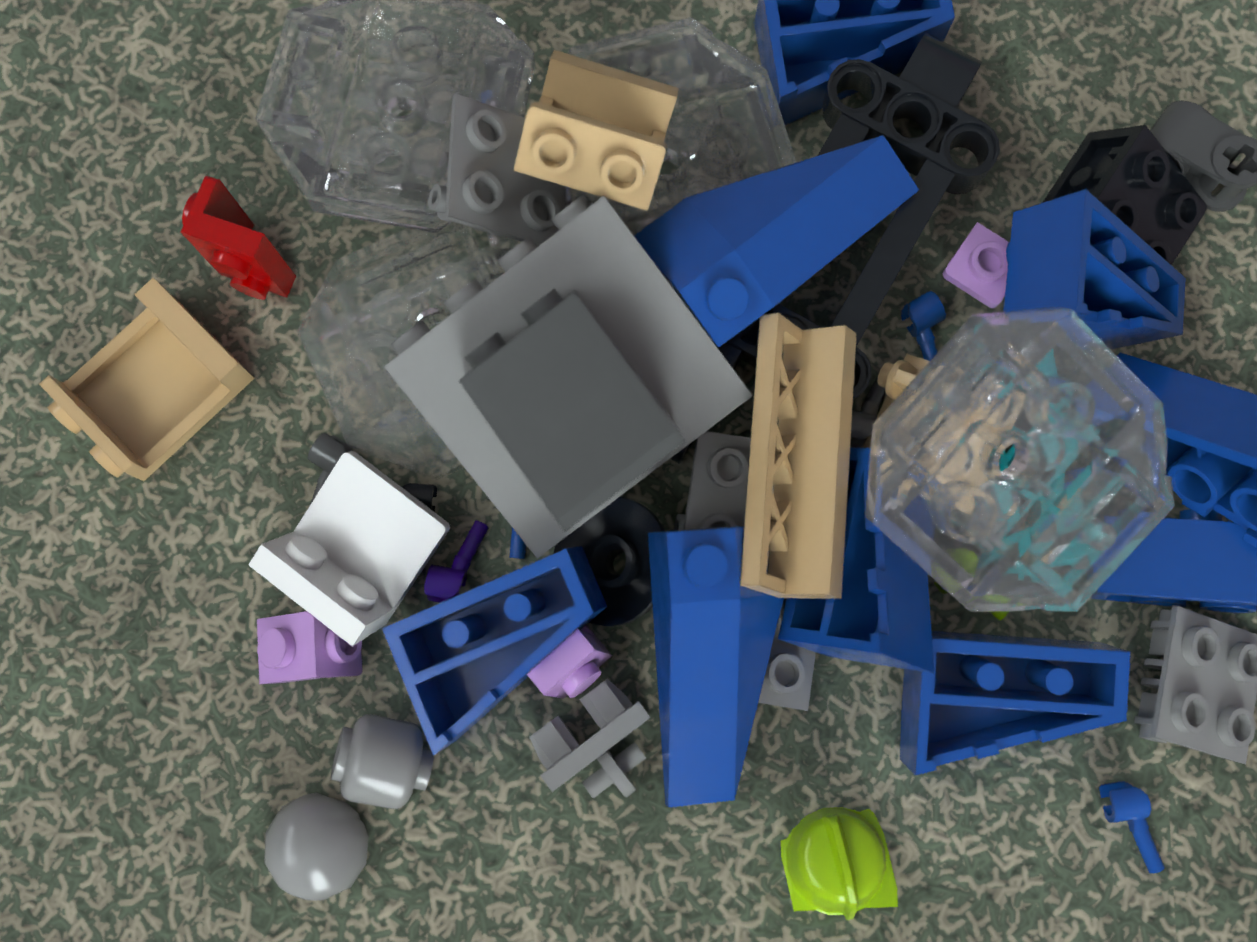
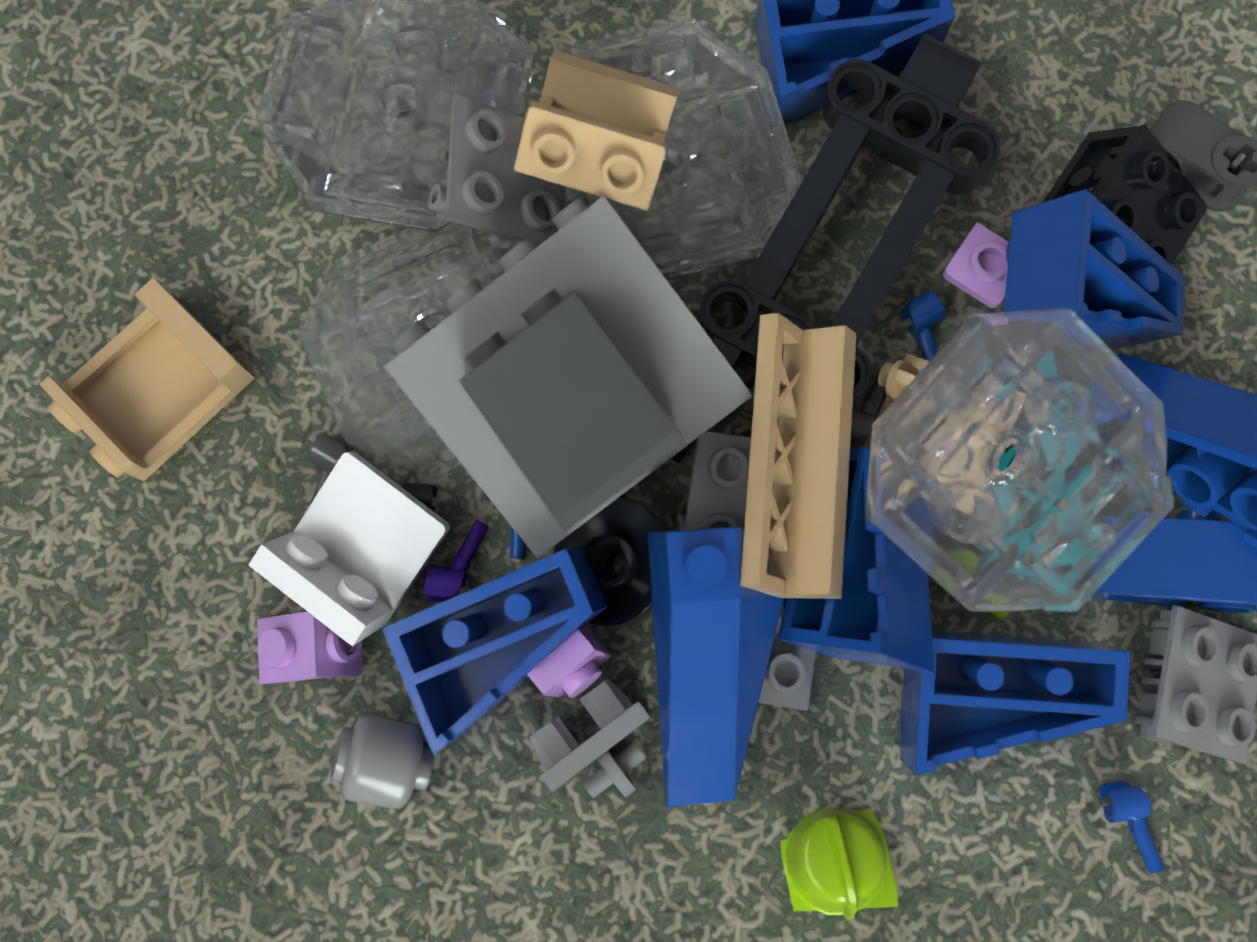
red bracket [180,176,296,300] -> none
light grey hair [264,793,369,901] -> none
blue wedge [634,135,919,347] -> none

